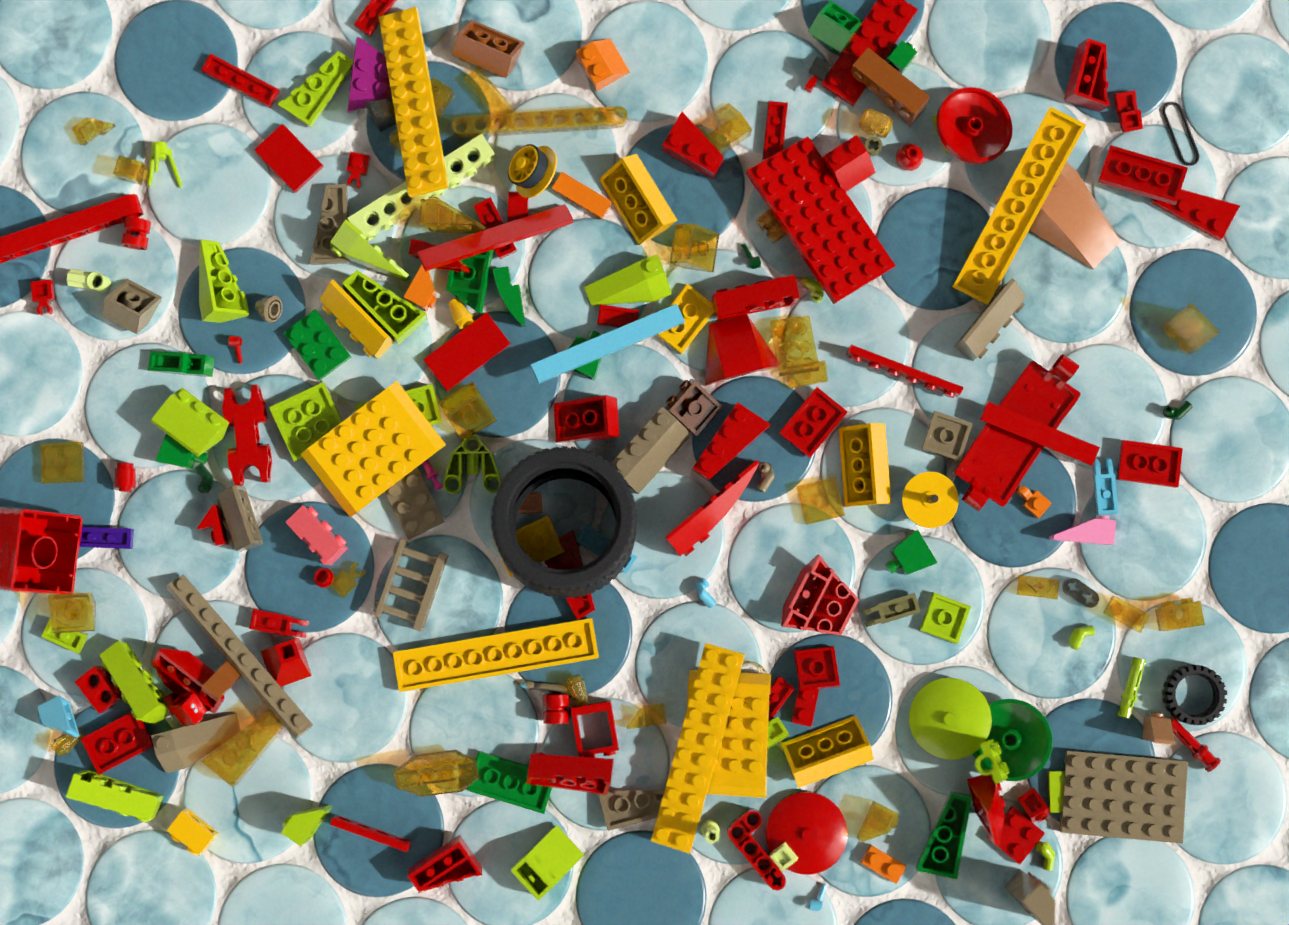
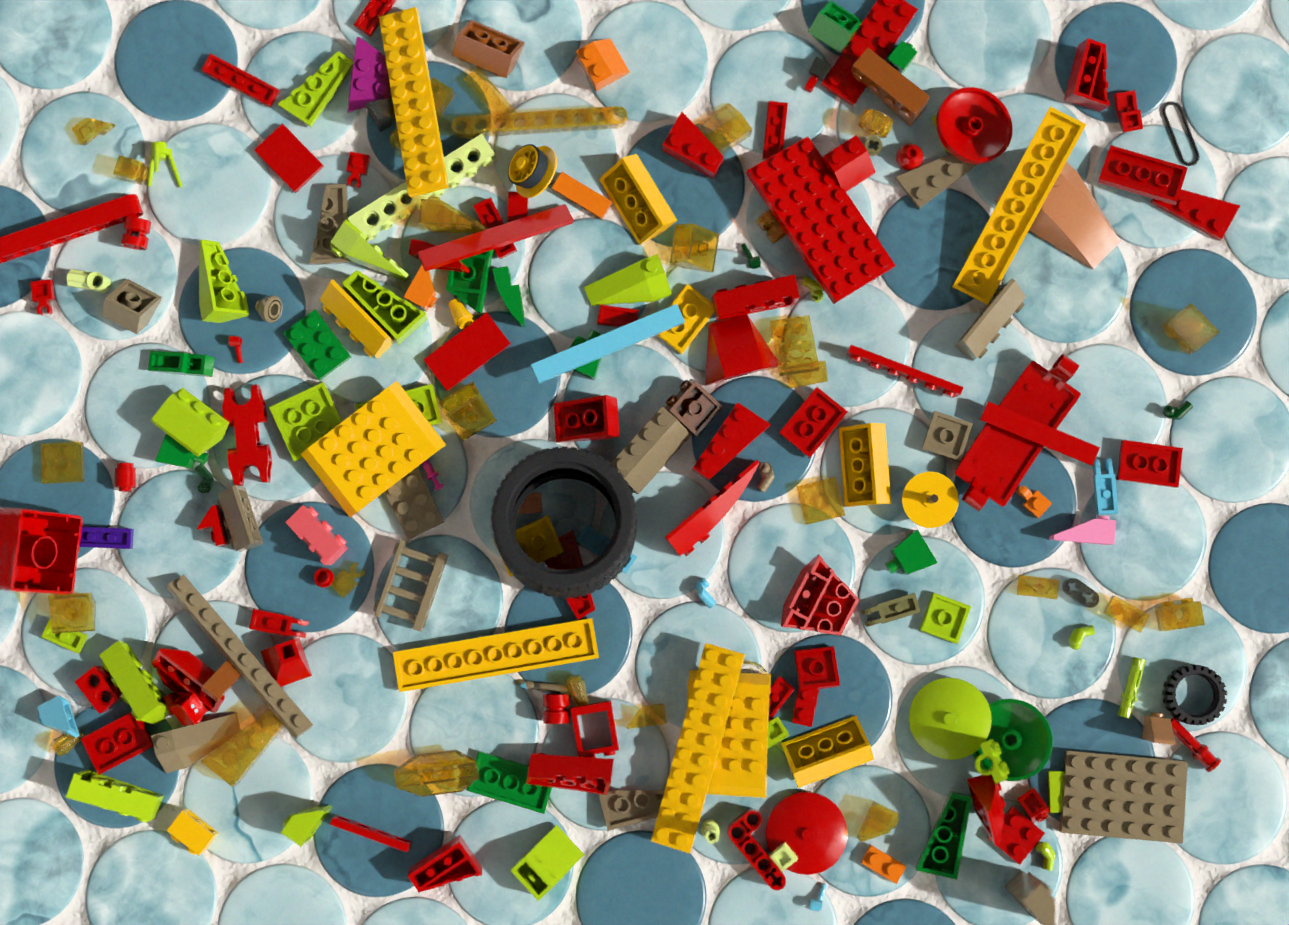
lime connector [443,436,502,494] -> none
none -> dark tan wing [895,154,978,209]

